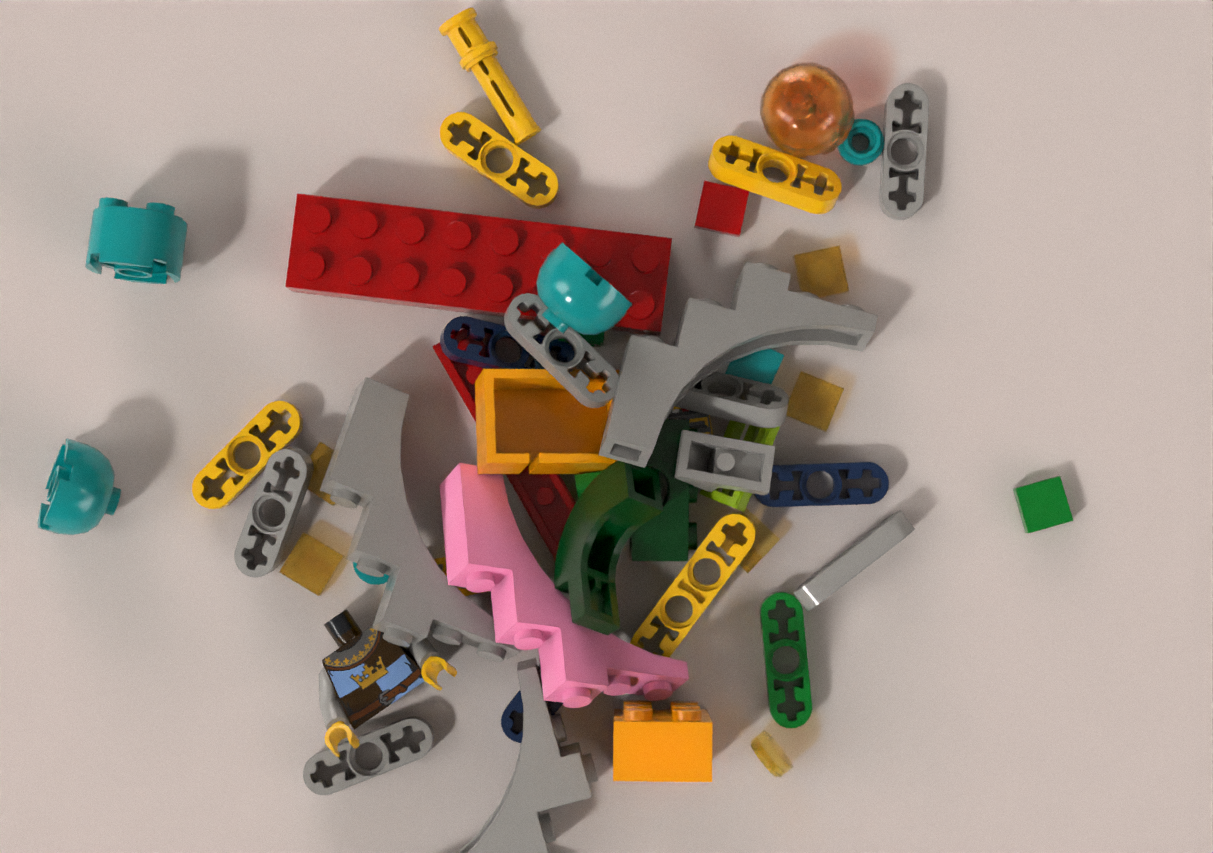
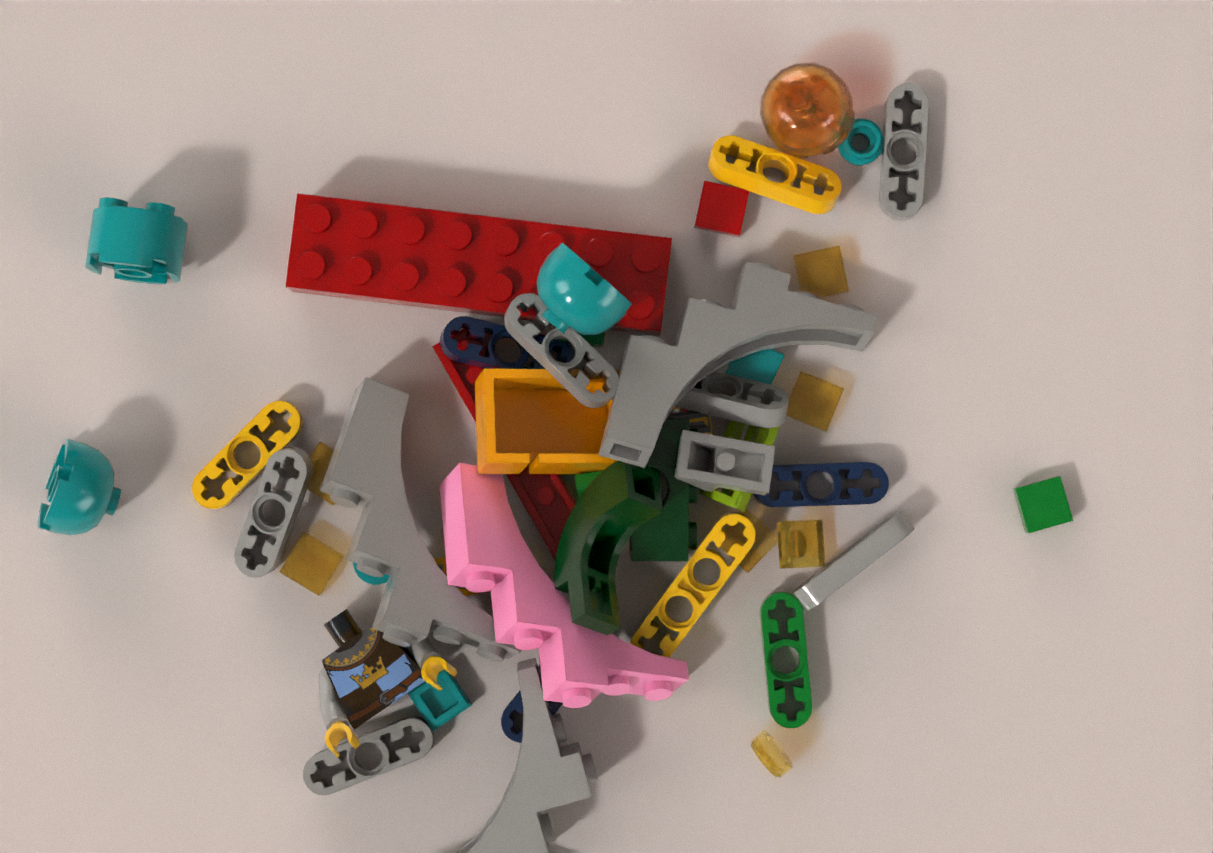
yellow pin [439,7,541,145] -> none
yellow beam [440,112,559,209] -> none
light orange piece [613,700,713,782] -> none
none -> teal tile [408,669,472,731]
none -> clear yellow plate [777,520,825,569]

